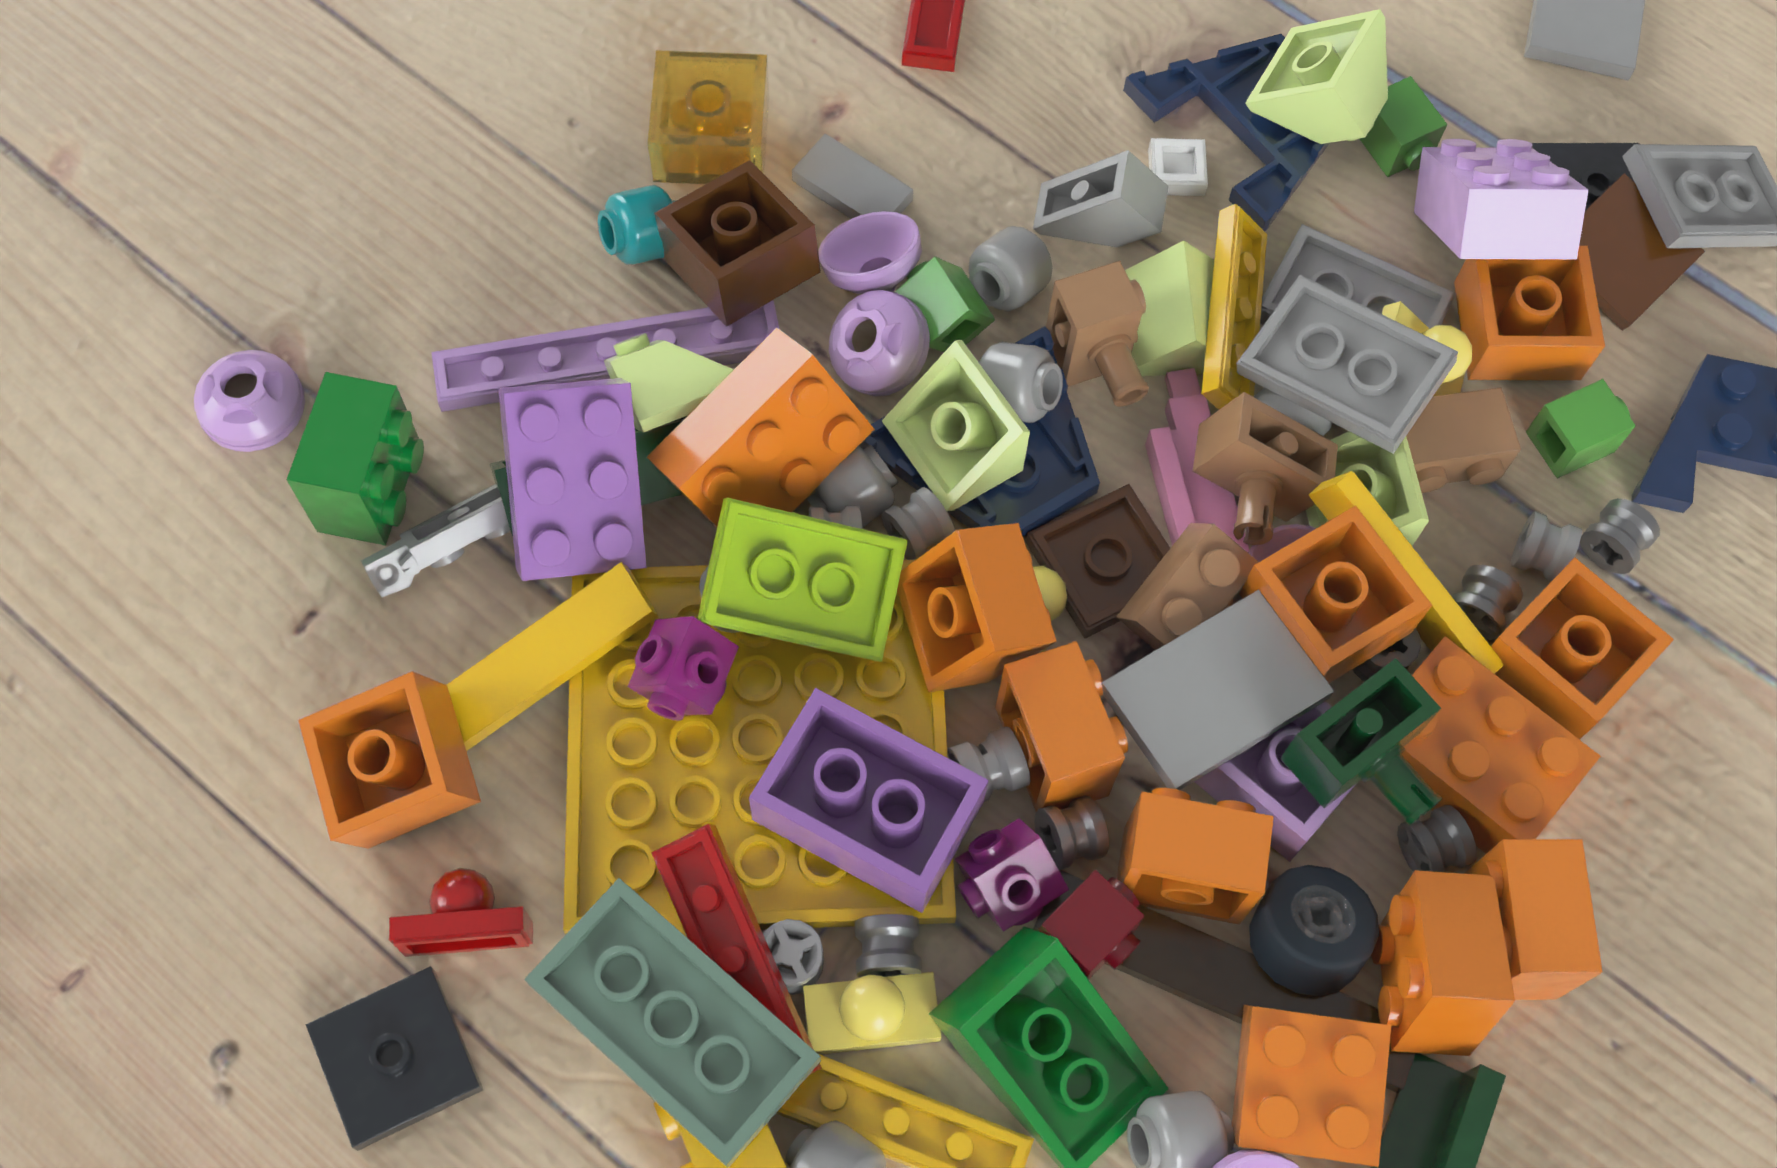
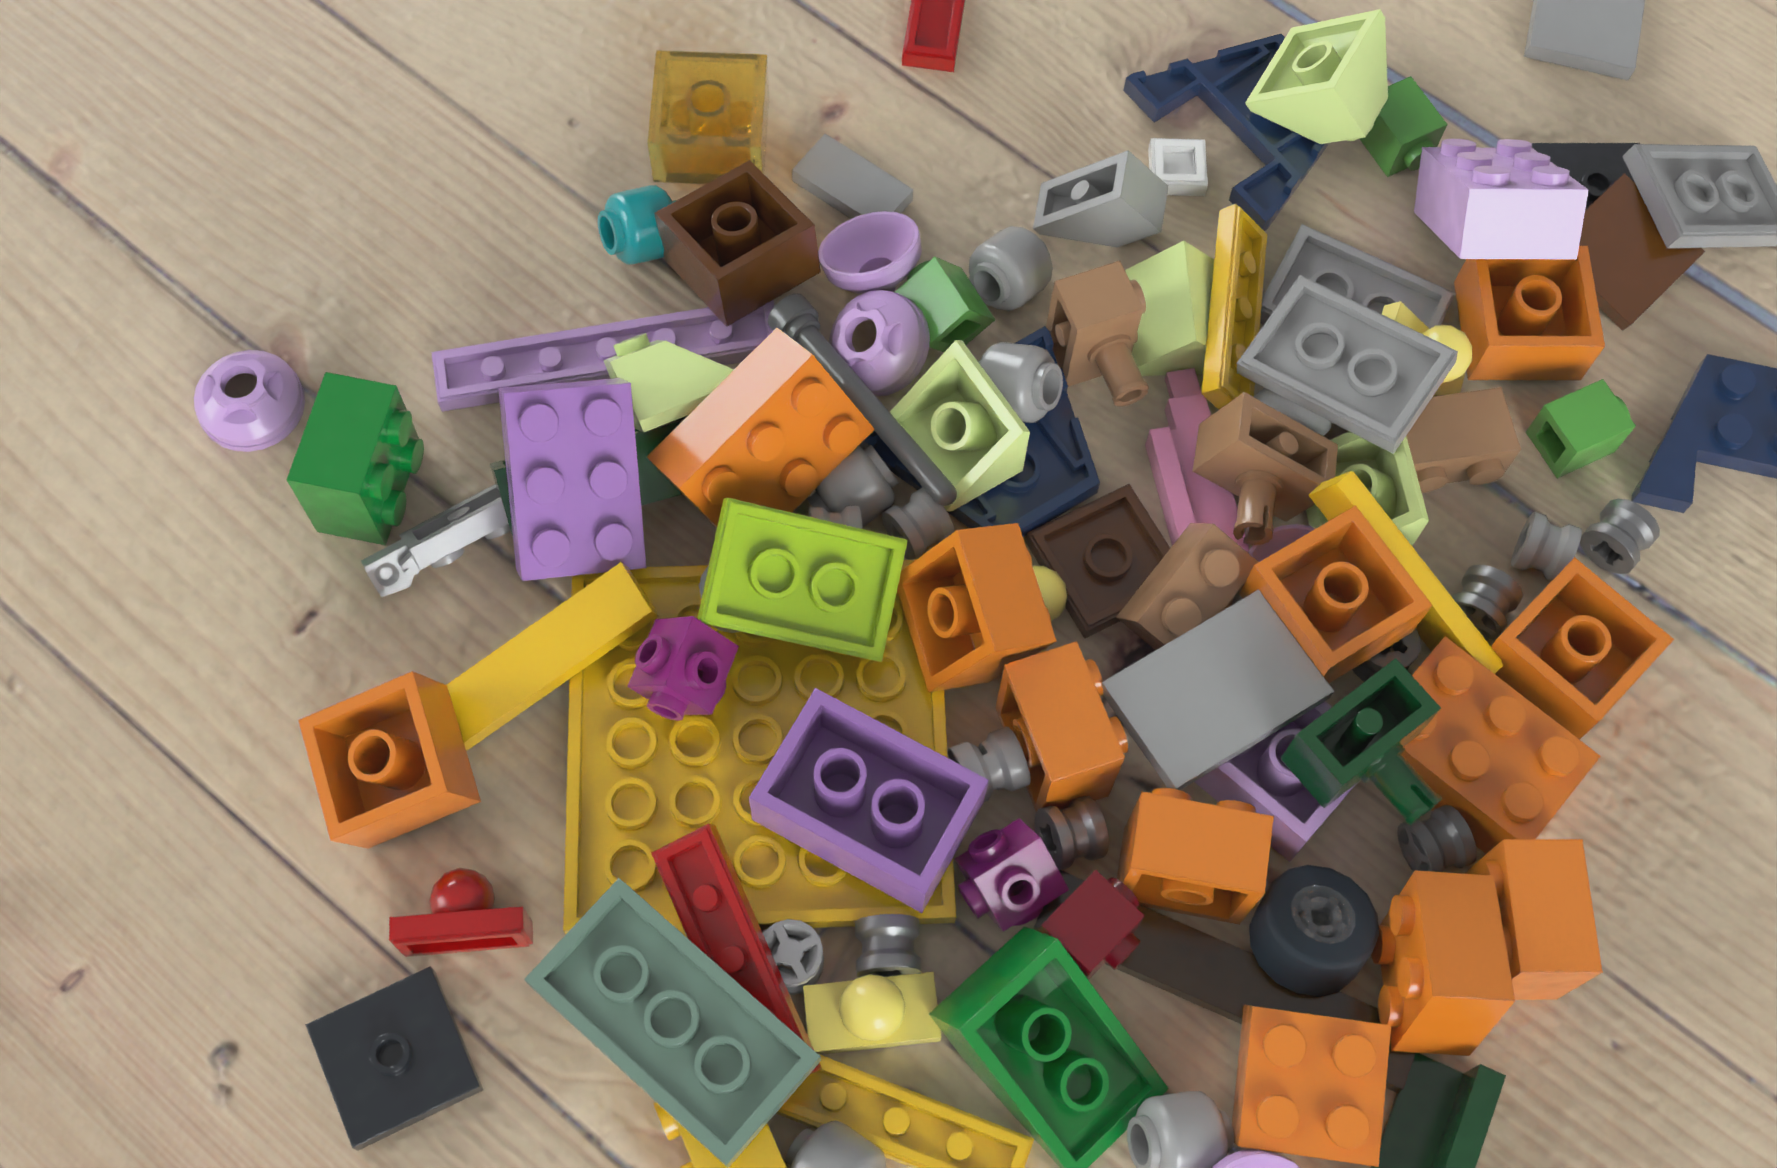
none -> dark grey piece [767,294,957,506]

